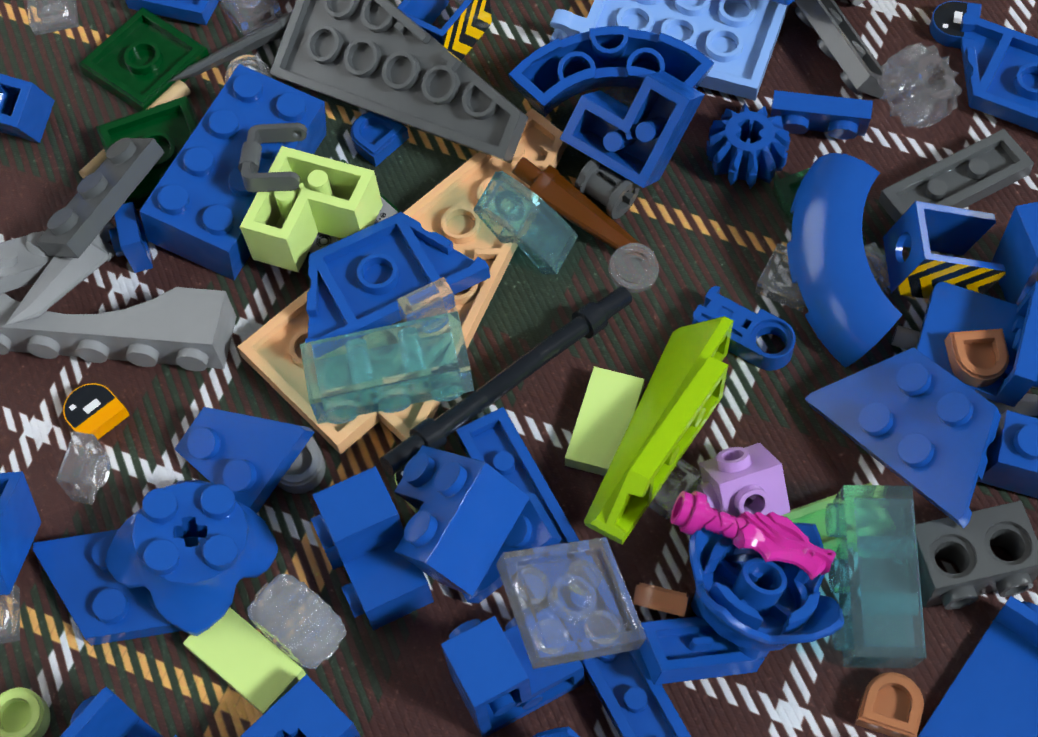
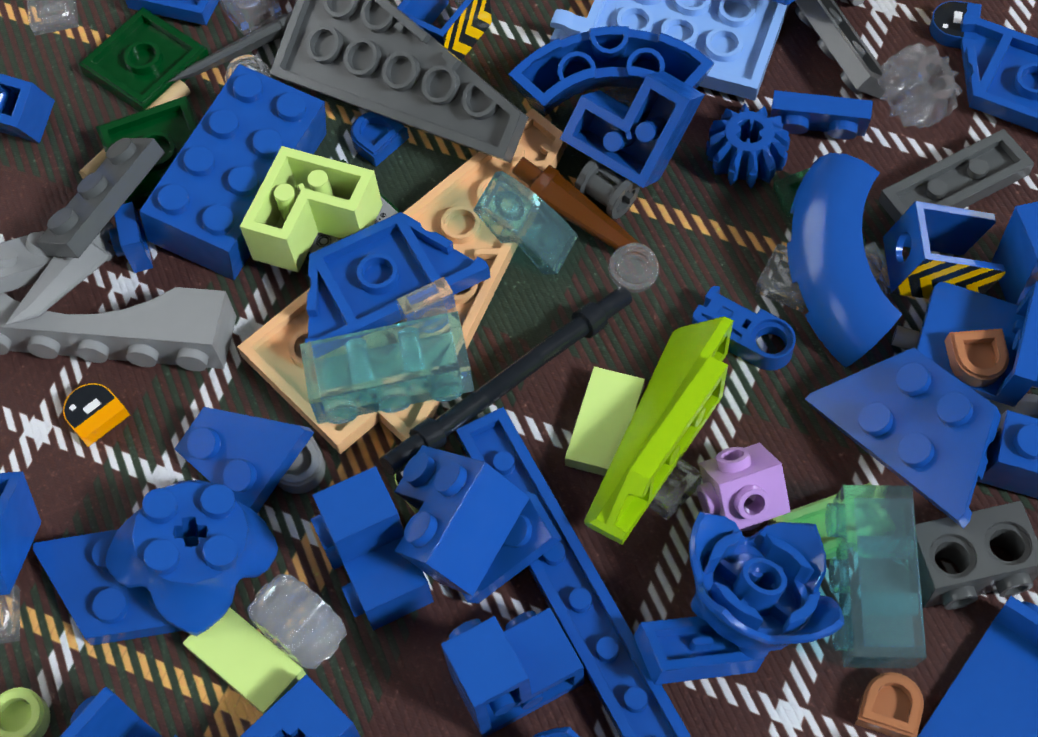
clear plate [56,431,110,505] -> none
dark grey piece [238,123,307,192] -> none
clear plate [496,537,647,669] -> none
nougat tile [632,582,693,617] -> none
dark pink piece [671,490,836,581] -> none

